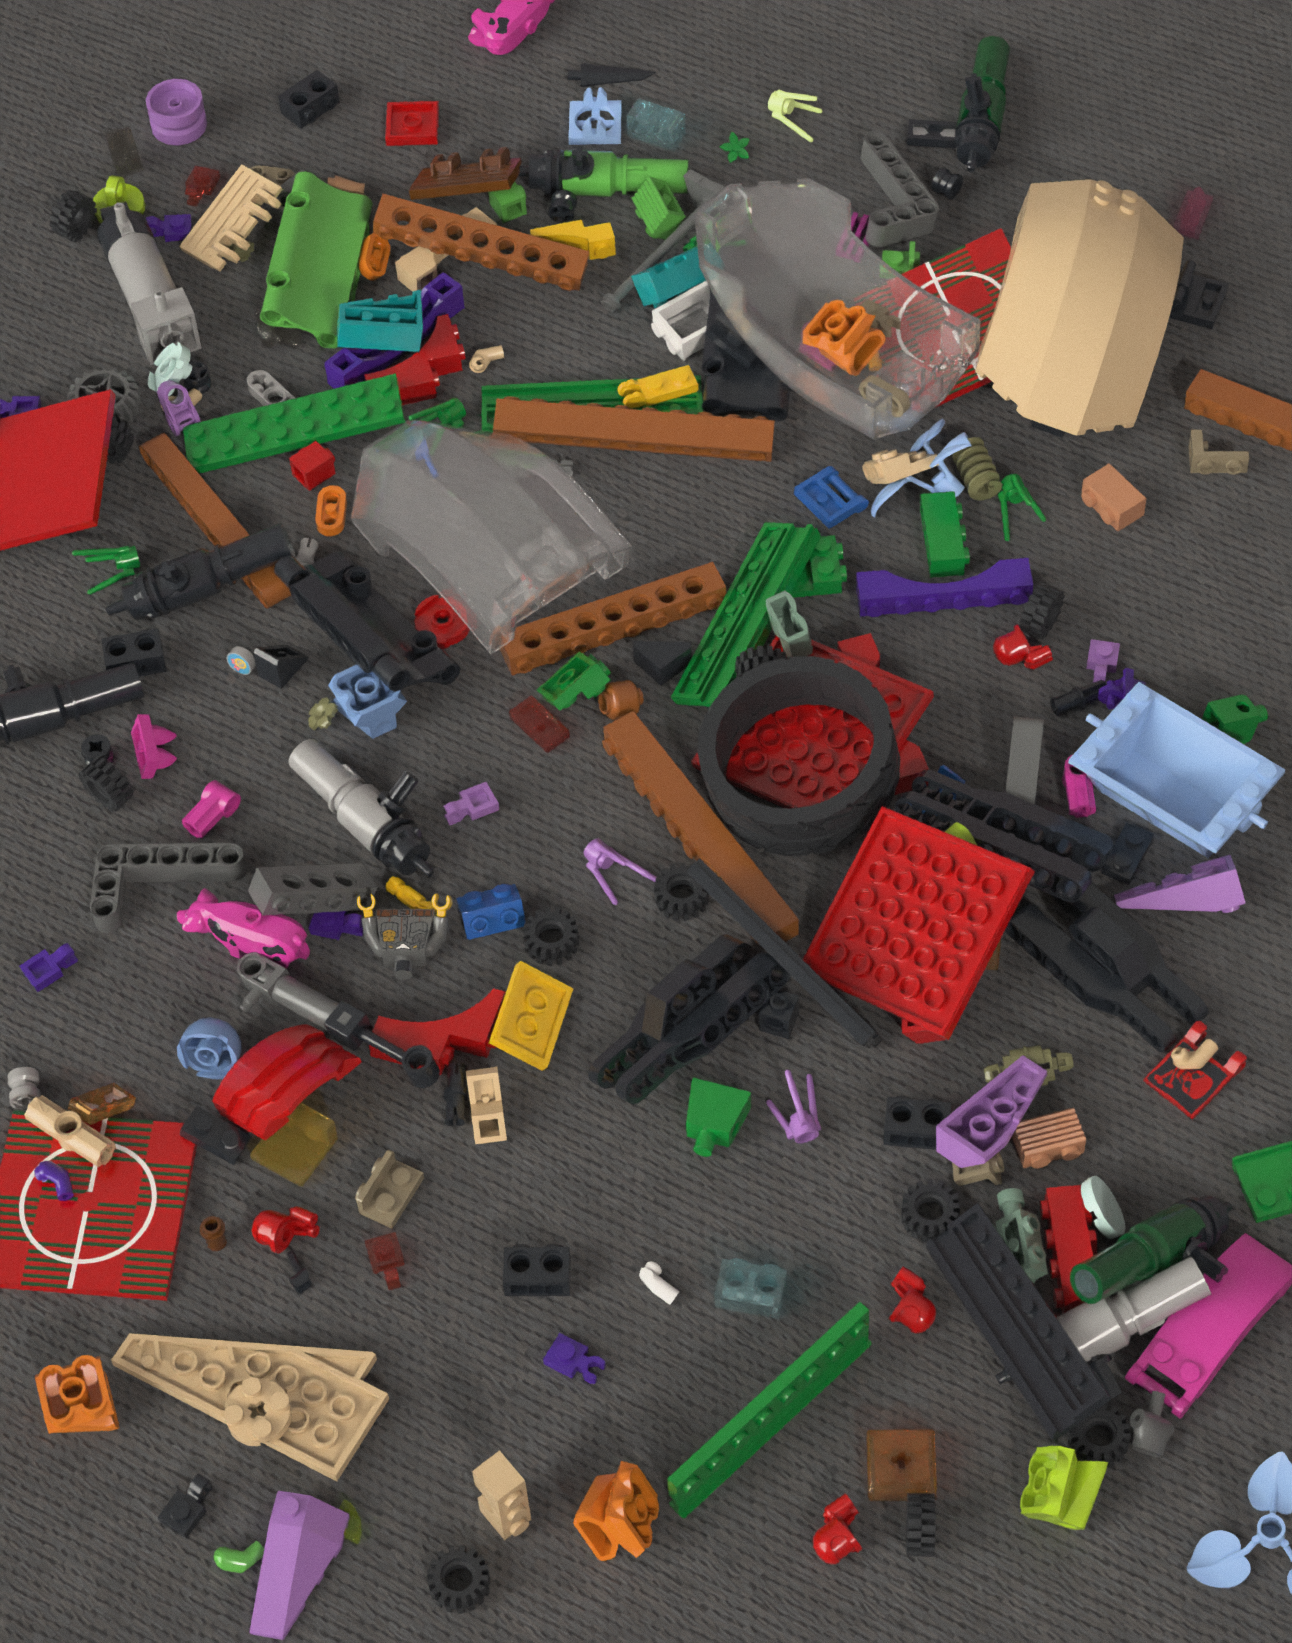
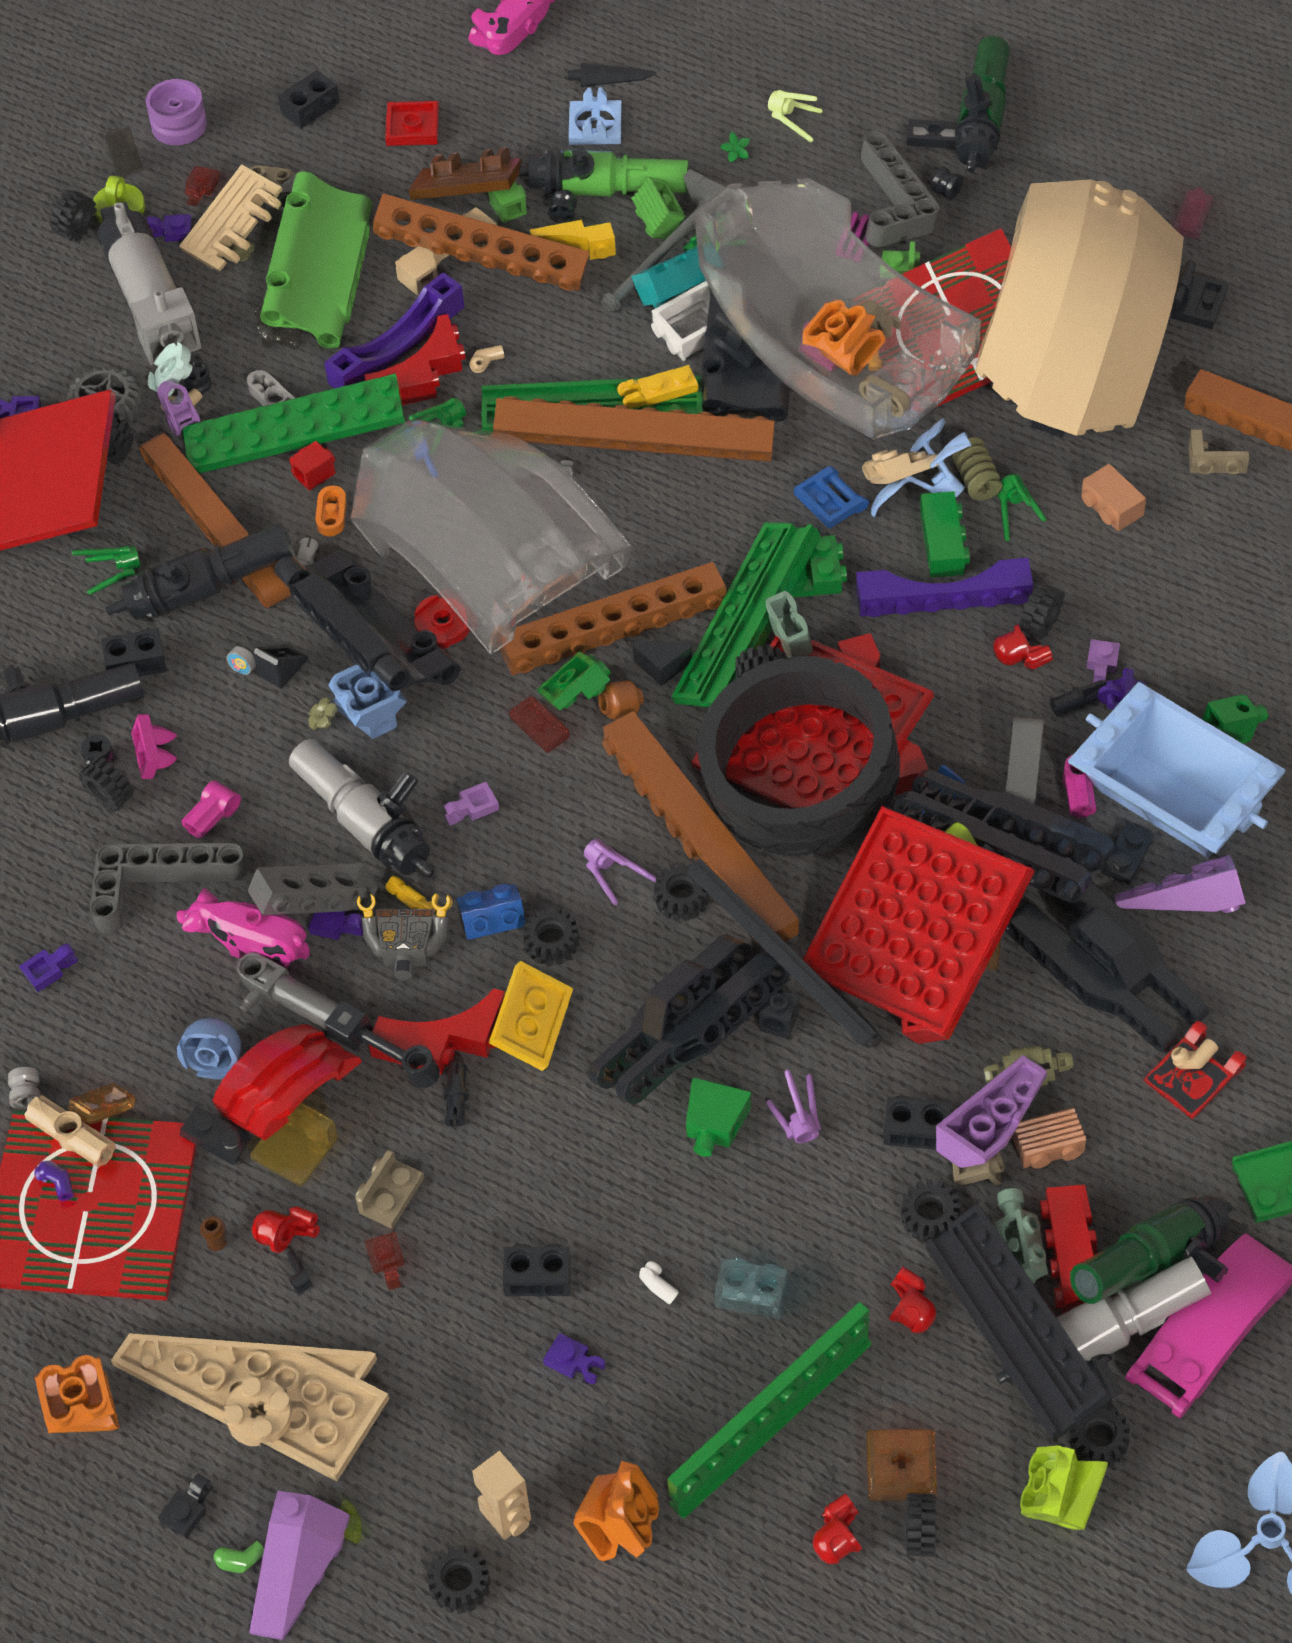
medium nougat cone [328,175,365,195] -> none
teal wedge [337,290,423,352] -> none
orange plate [359,233,390,281] -> none
tan brick [466,1067,507,1144] -> none
clear light blue brick [627,98,686,152] -> none
light aqua tile [1081,1176,1126,1239] -> none
dark grey piece [1130,1391,1174,1458] -> none

